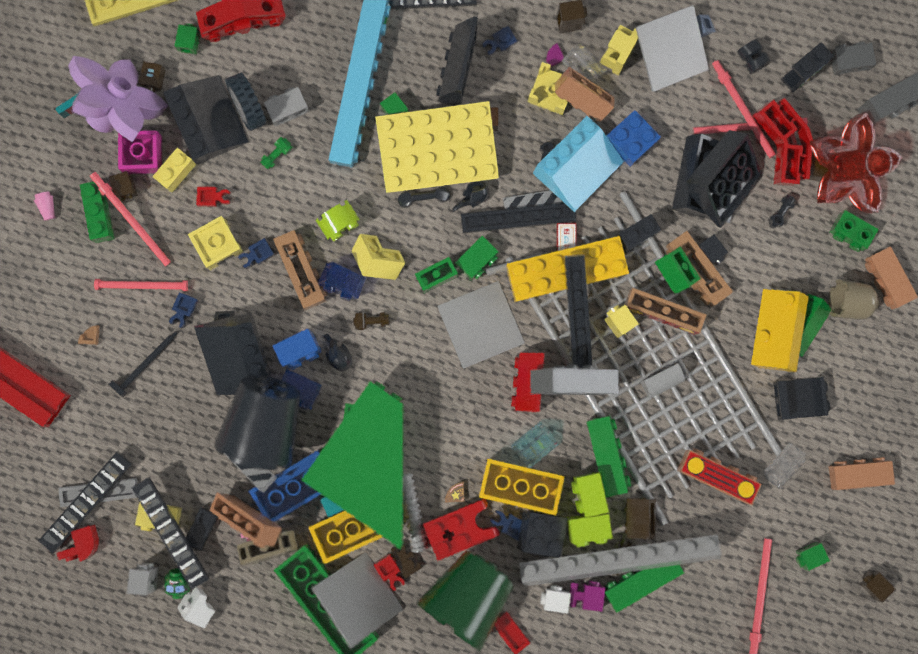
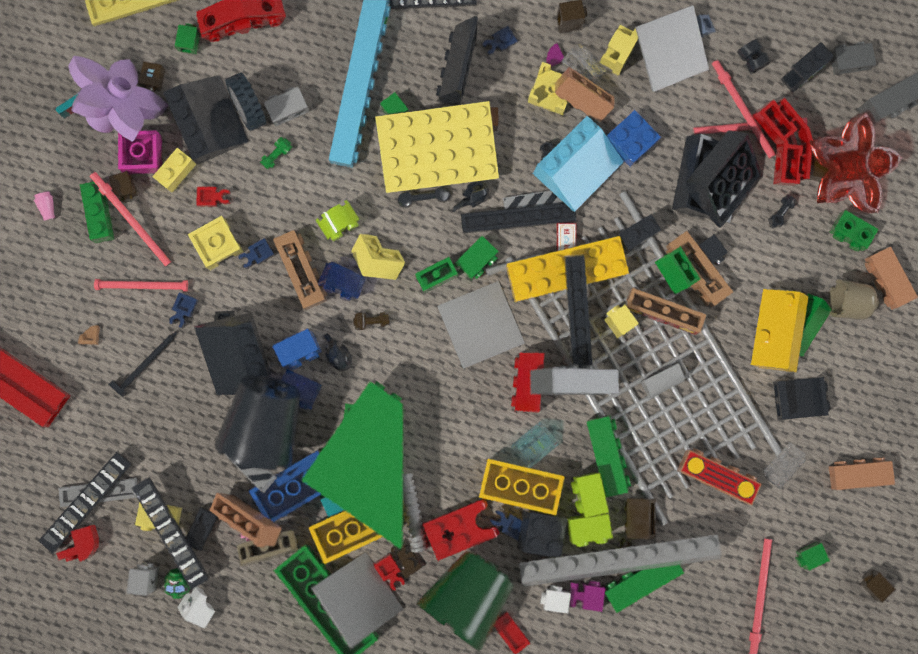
medium nougat tile [445,482,464,502] -> none

